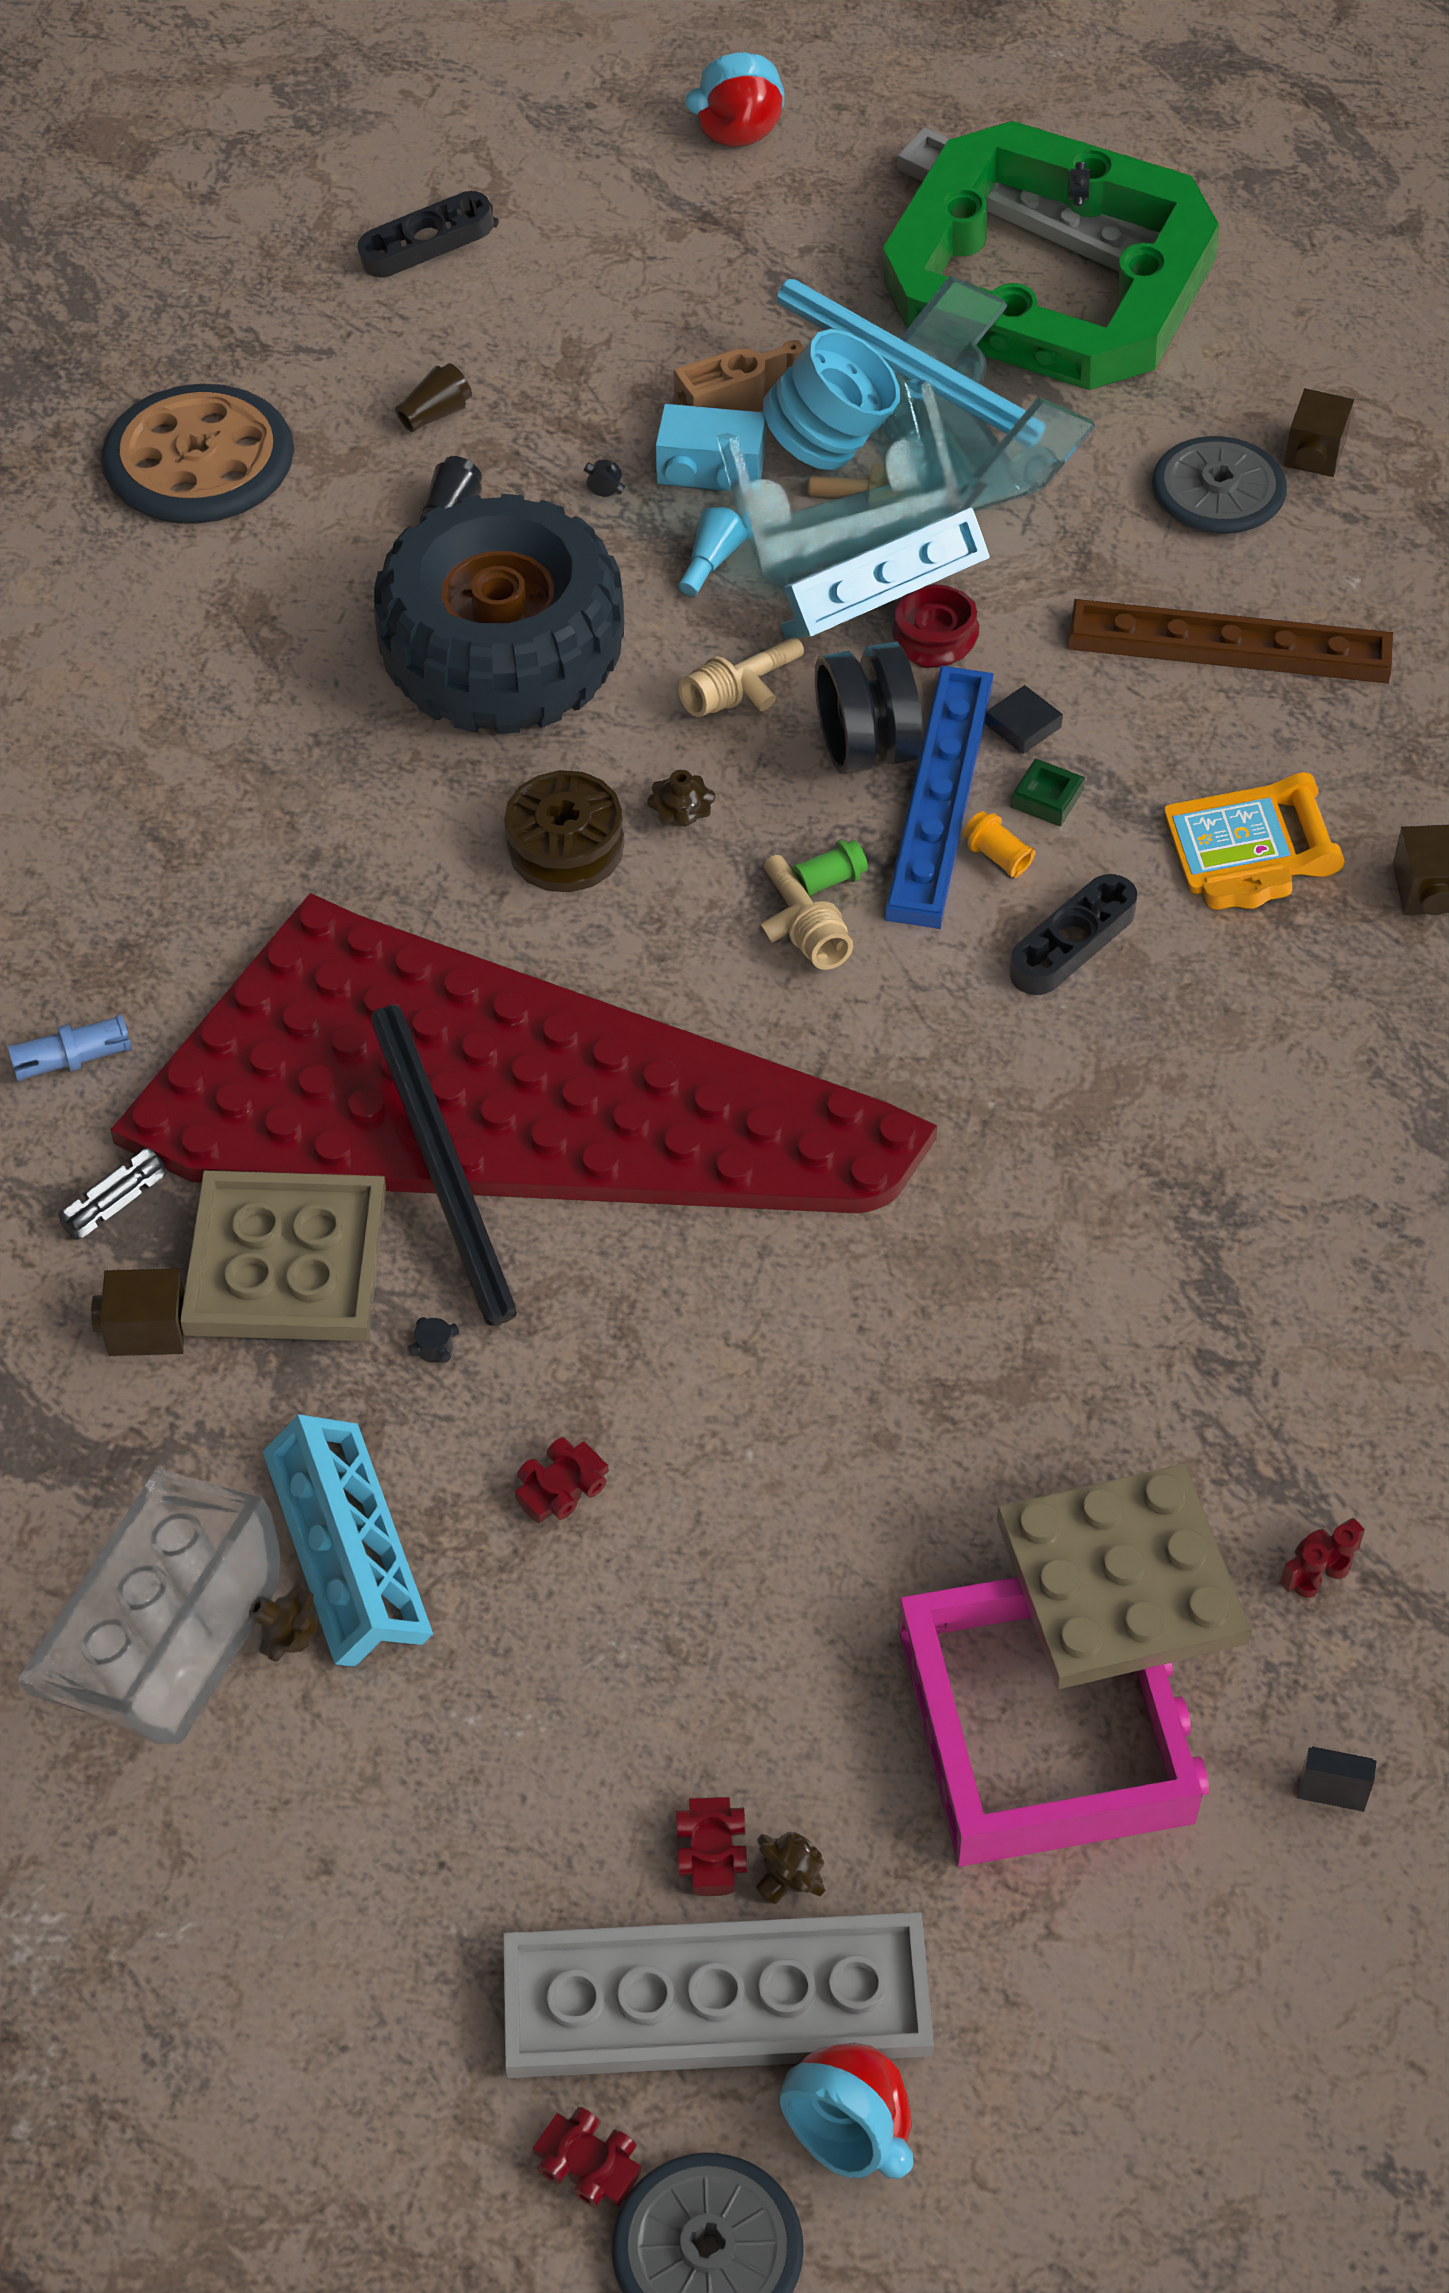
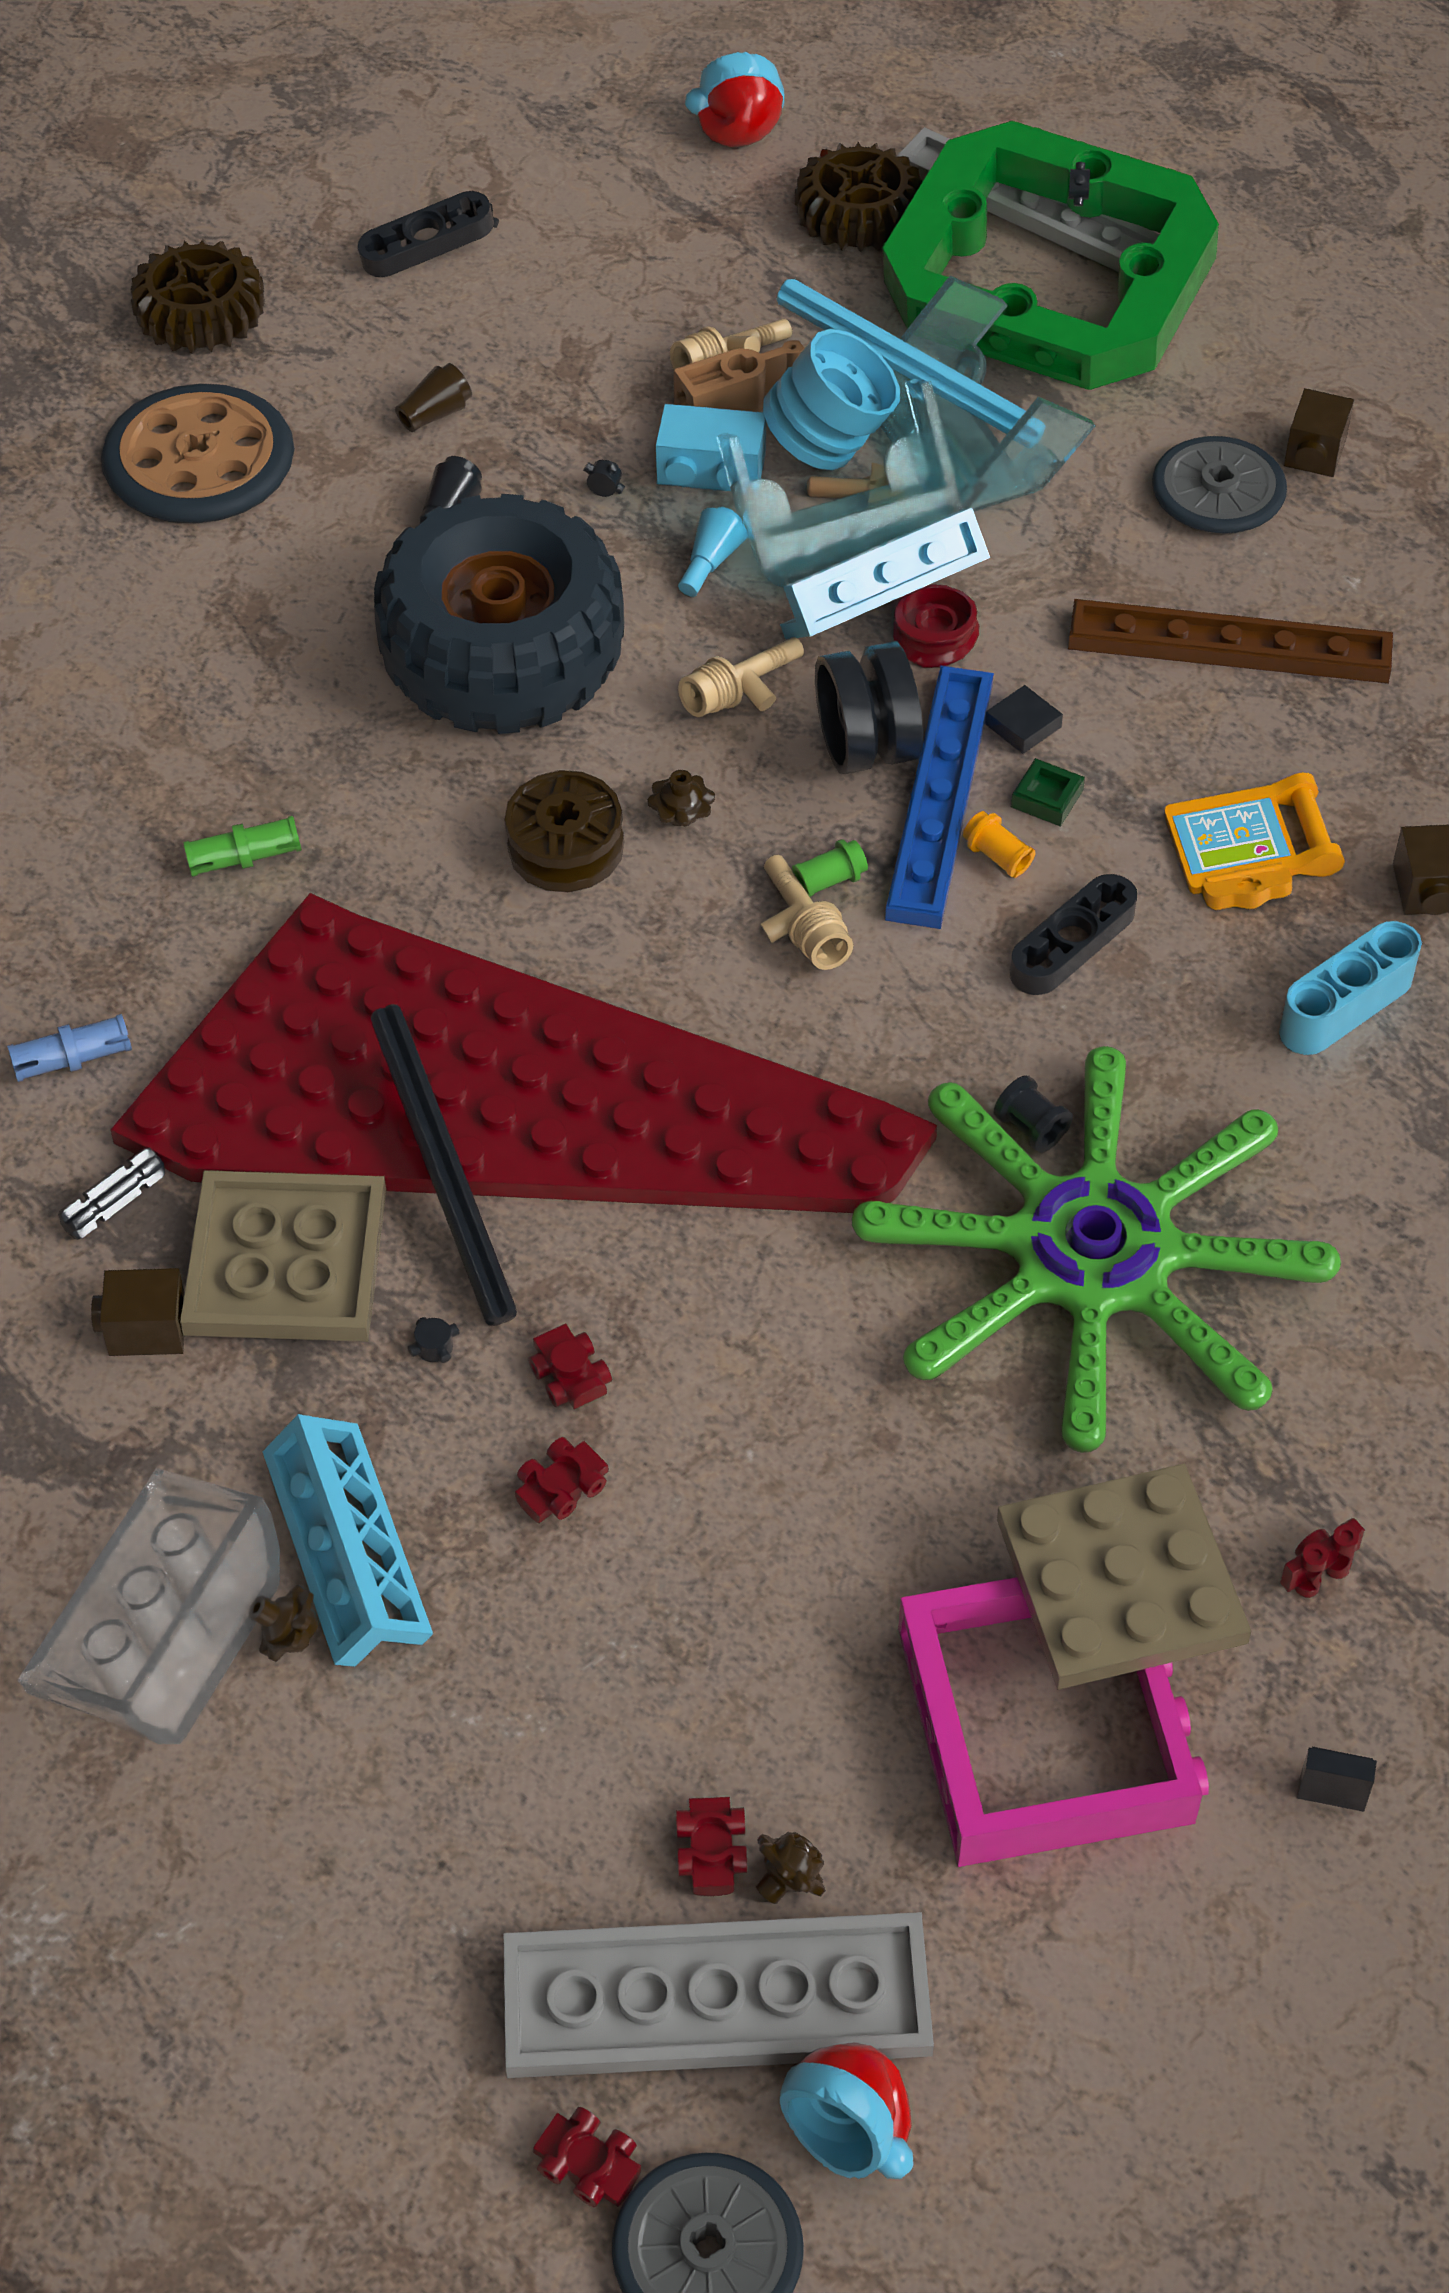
none -> dark brown gear [130,239,265,354]
none -> bright green pin [183,816,302,877]
none -> dark red piece [528,1323,612,1409]
none -> tan piece [670,319,792,369]
none -> dark brown gear [794,142,923,252]
none -> bright green animal [851,1046,1341,1453]
none -> black bush [993,1075,1073,1153]
none -> medium azure beam [1279,921,1422,1055]

